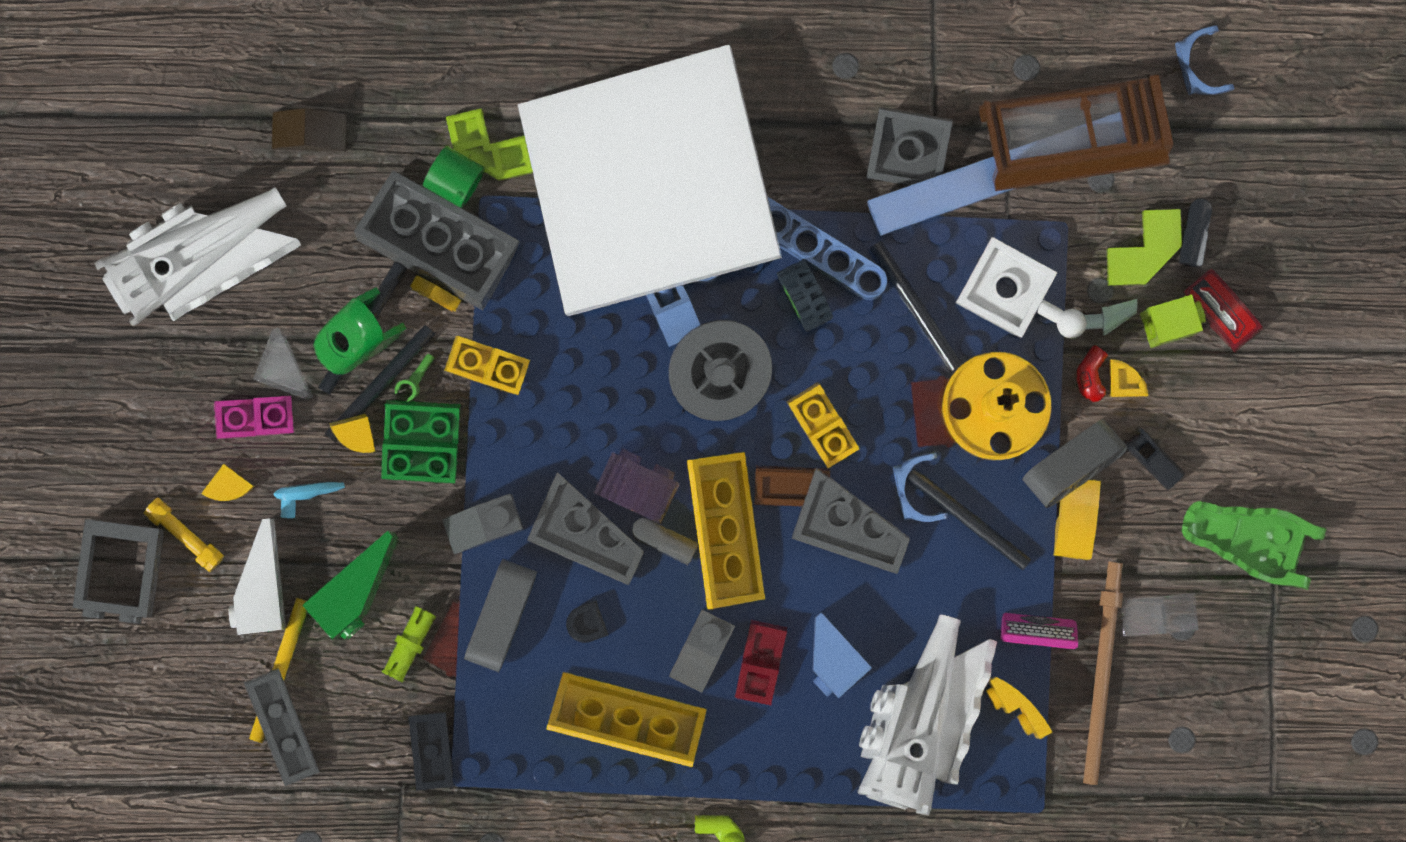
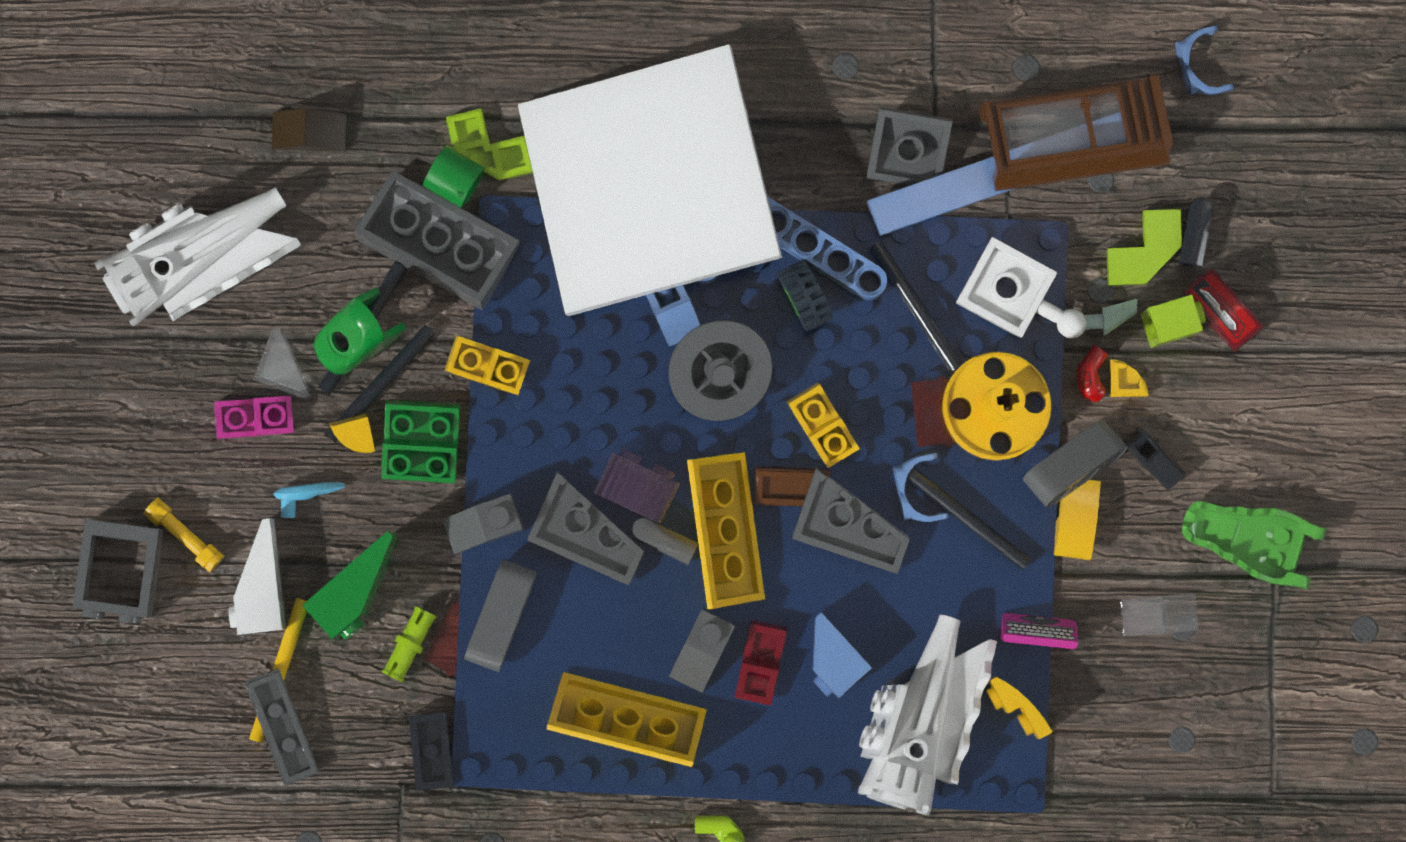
yellow tile [201,464,255,501] -> none
bright green hand [395,353,435,402] -> none
yellow tile [410,275,461,311] -> none
black tile [566,601,609,643] -> none
medium nougat bar [1083,562,1123,785] -> none

